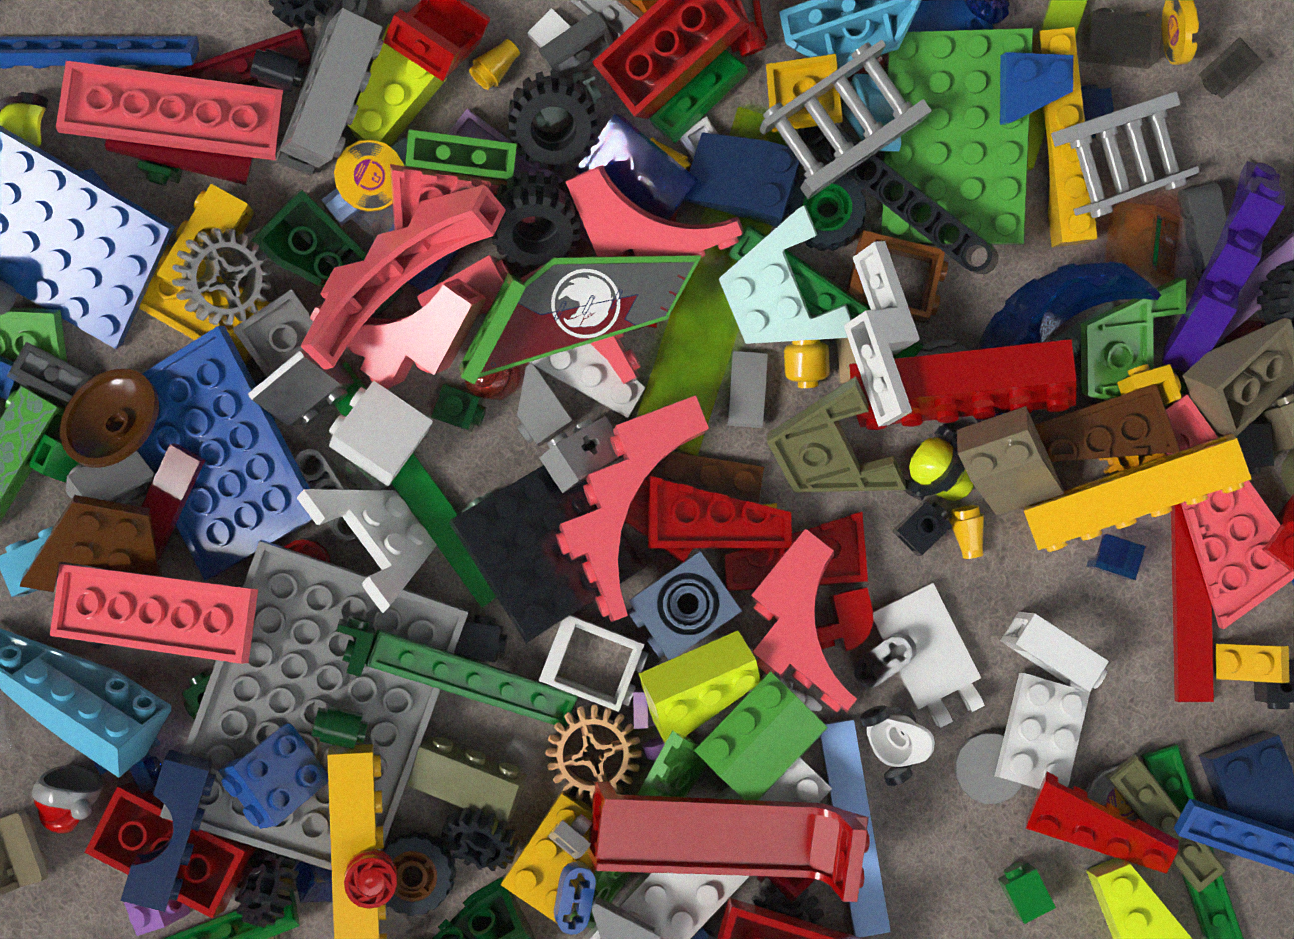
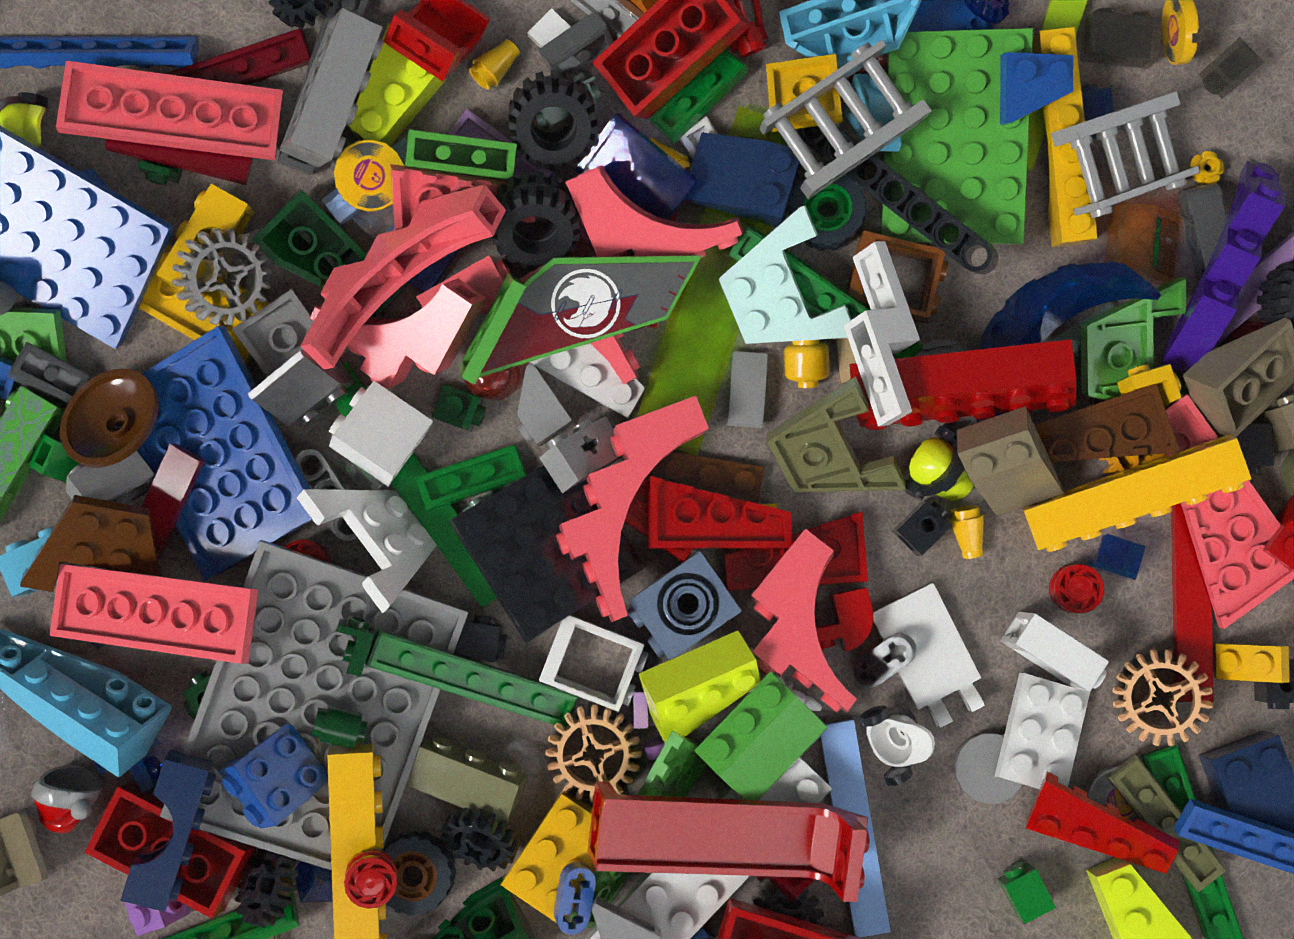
black brick [250,48,305,93] -> none
light grey tile [548,814,592,859] -> none
none -> green tile [415,444,527,512]
none -> red wheel [1049,564,1104,614]
none -> light nougat gear [1112,649,1213,746]
none -> yellow plate [1190,151,1224,184]

